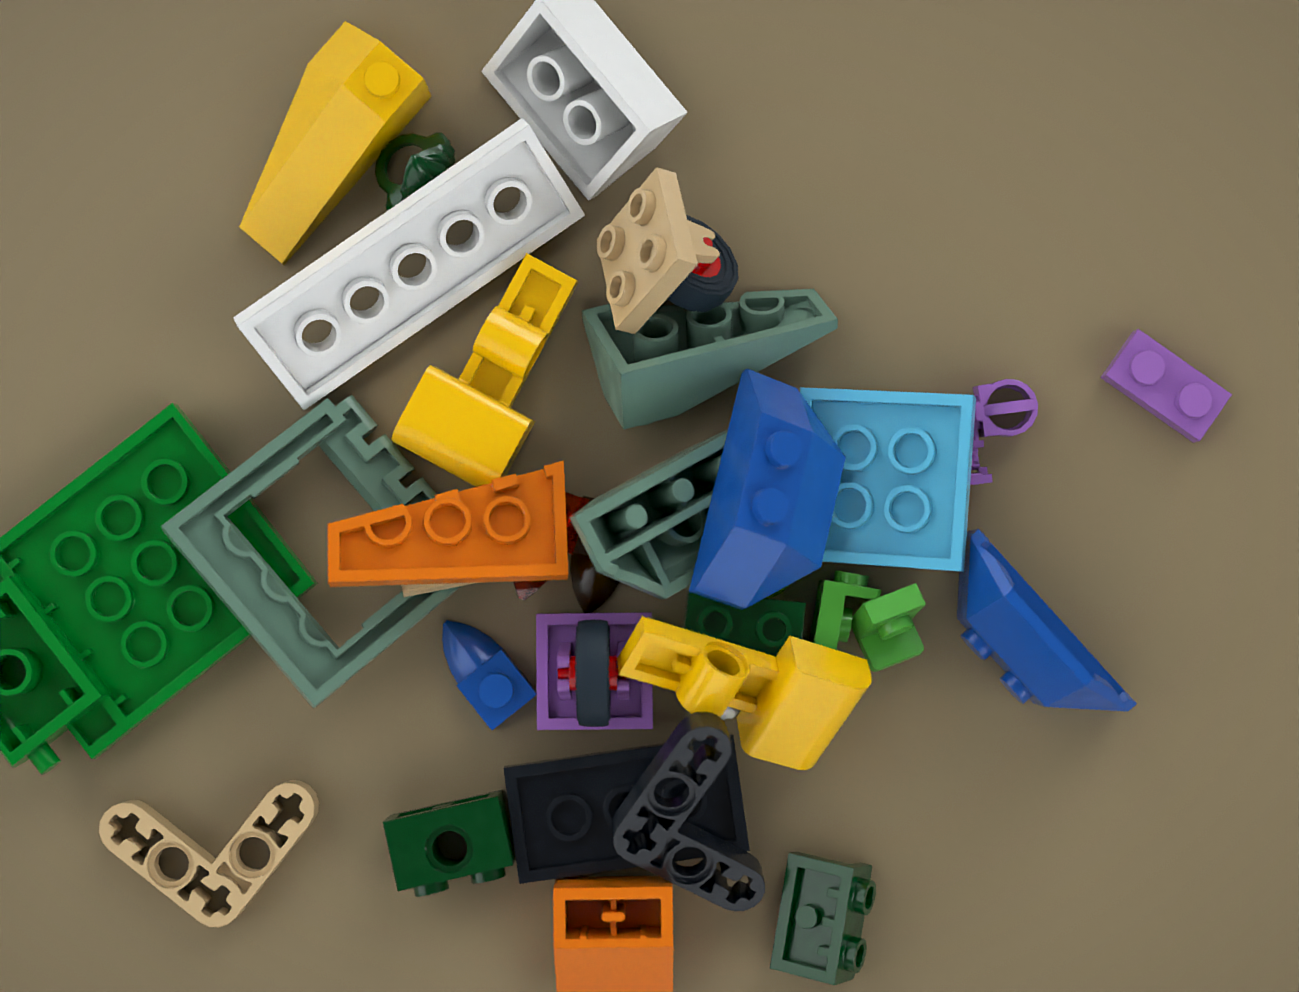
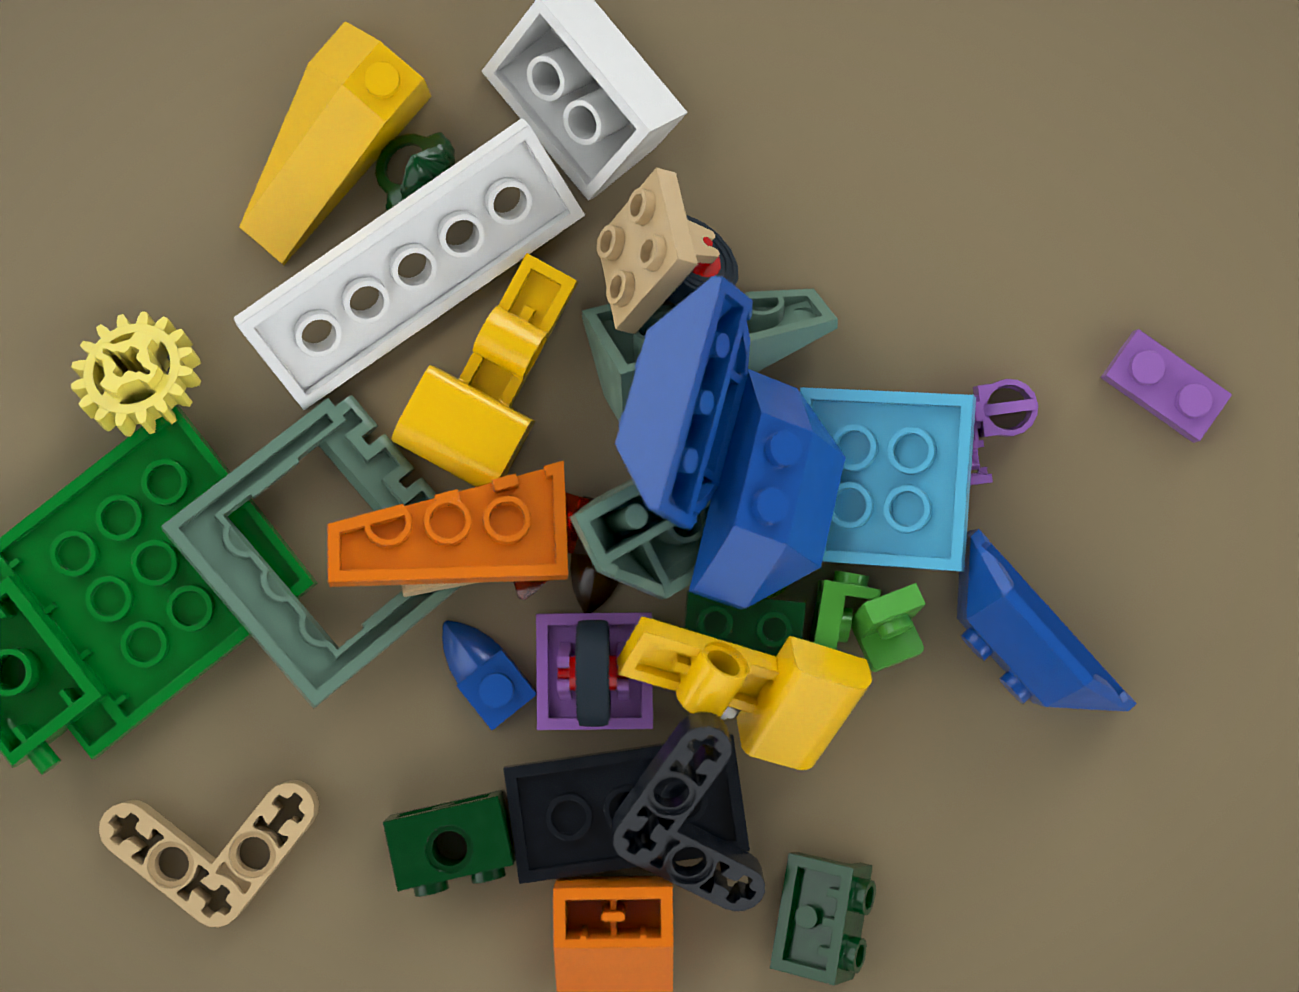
none -> light yellow gear [71,312,201,437]
none -> blue wedge [615,276,753,529]

